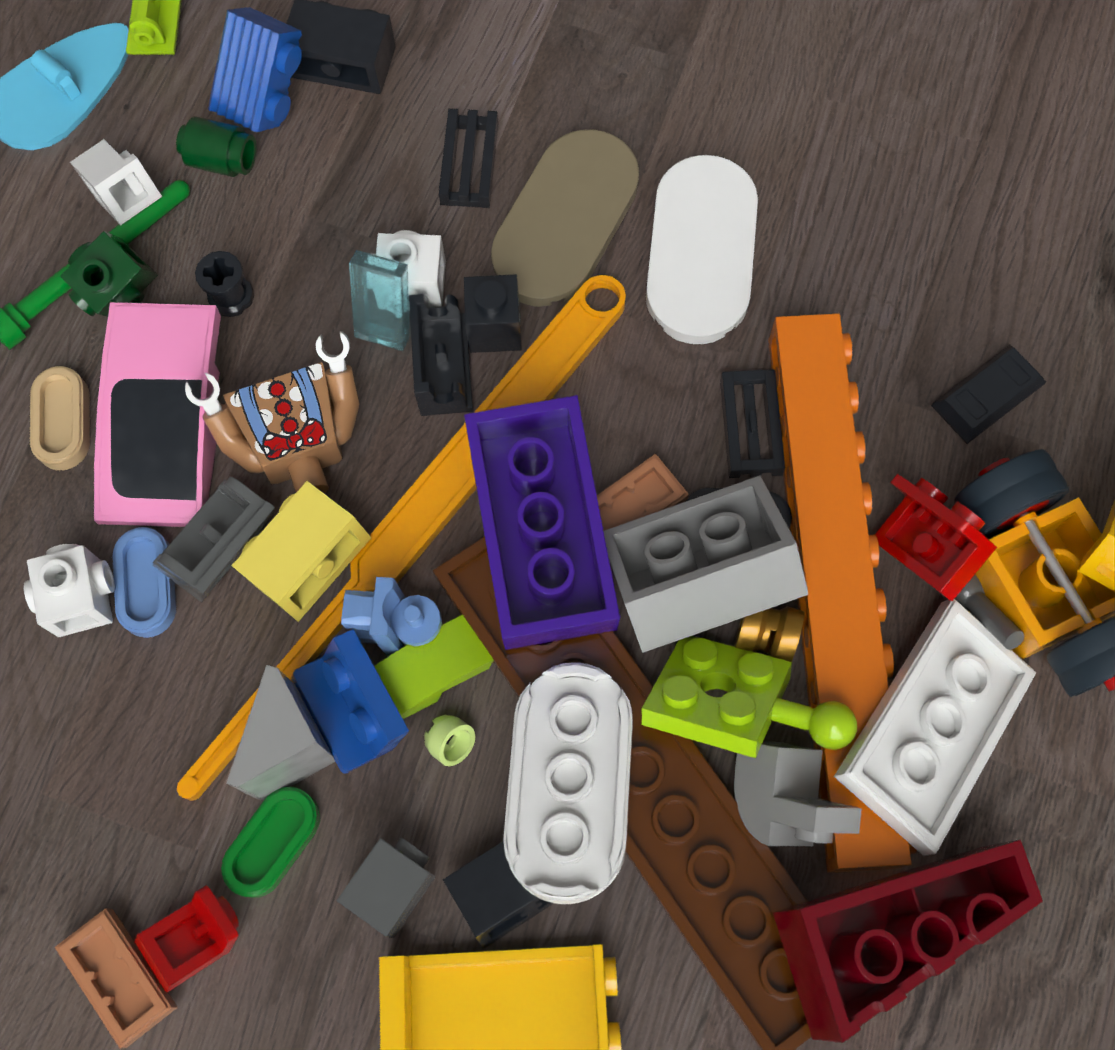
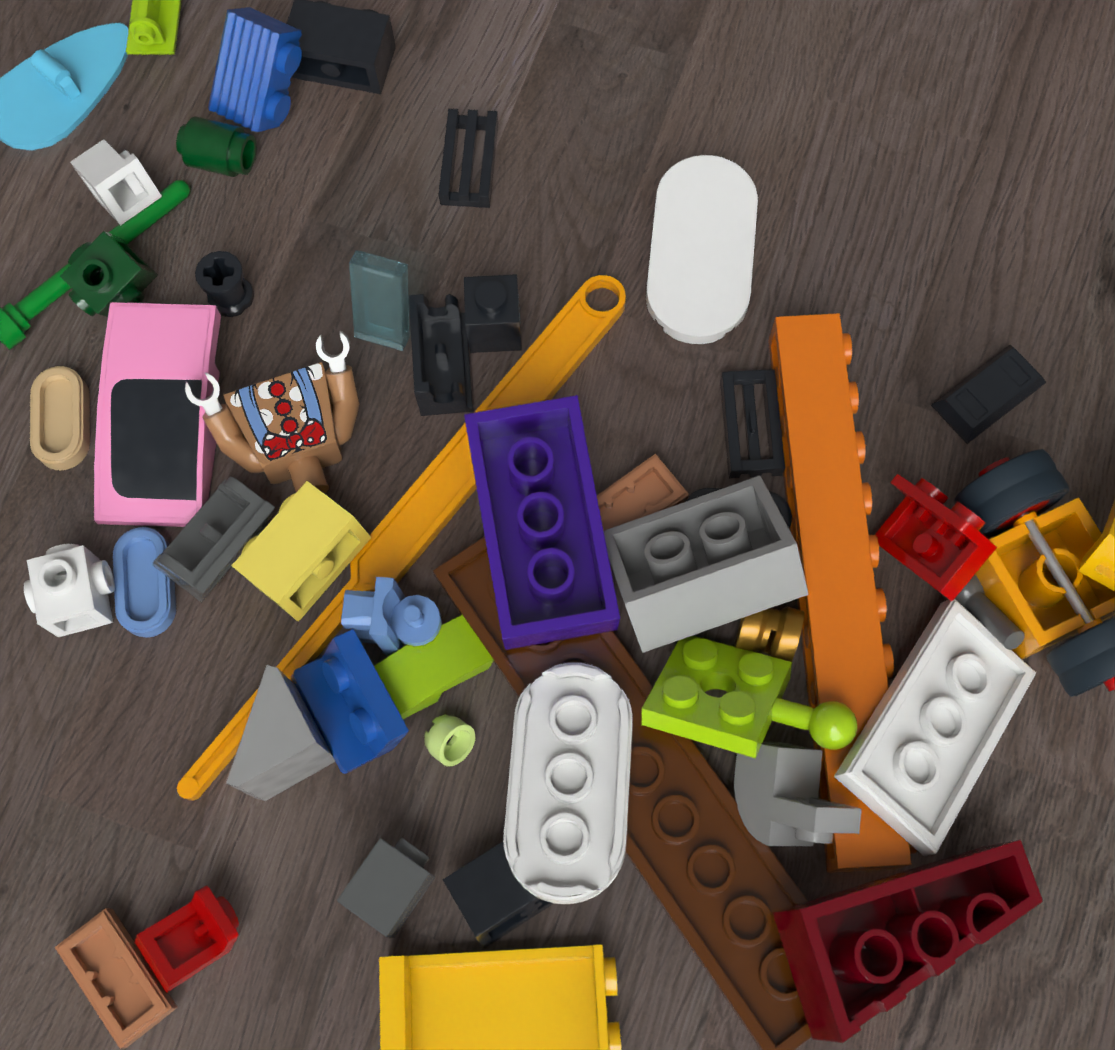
green tile [221,787,320,898] -> none
white brick [366,230,446,311] -> none
dark tan tile [491,130,639,307] -> none

